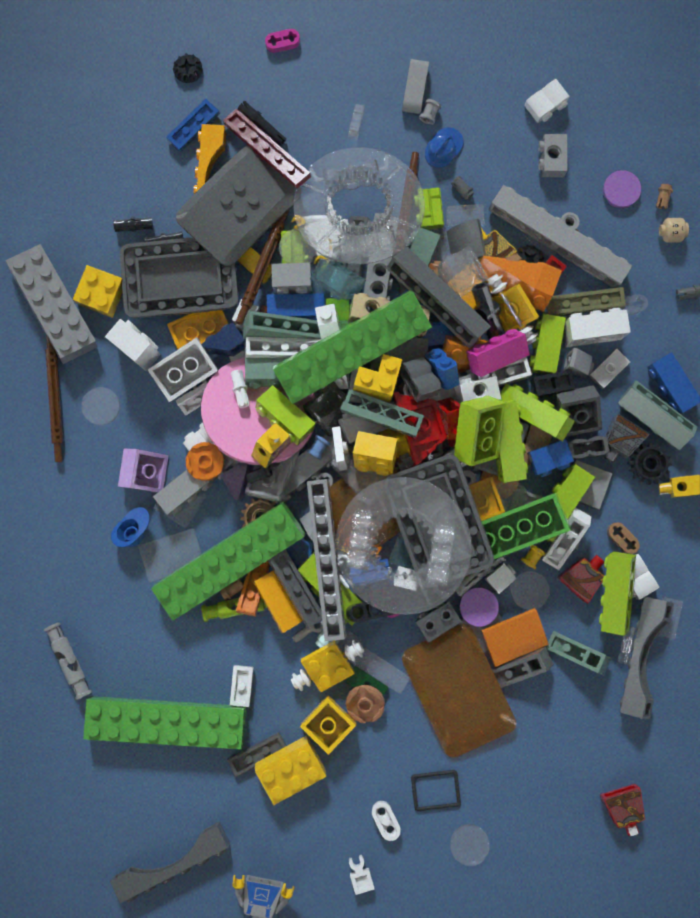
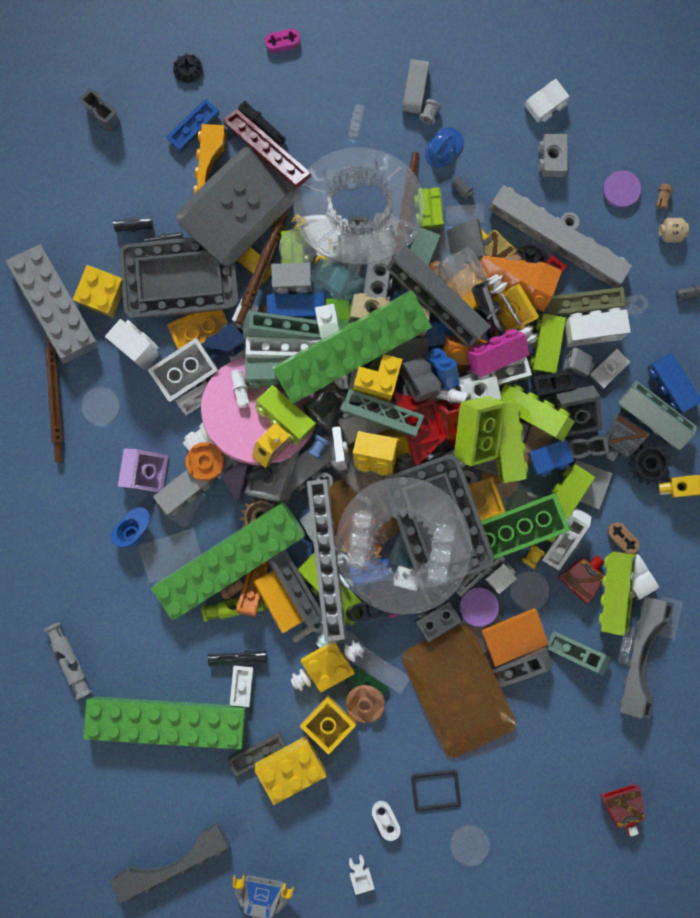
none -> dark grey brick [80,88,120,131]
none -> black pin [208,650,267,666]
none -> white axle [434,388,472,404]

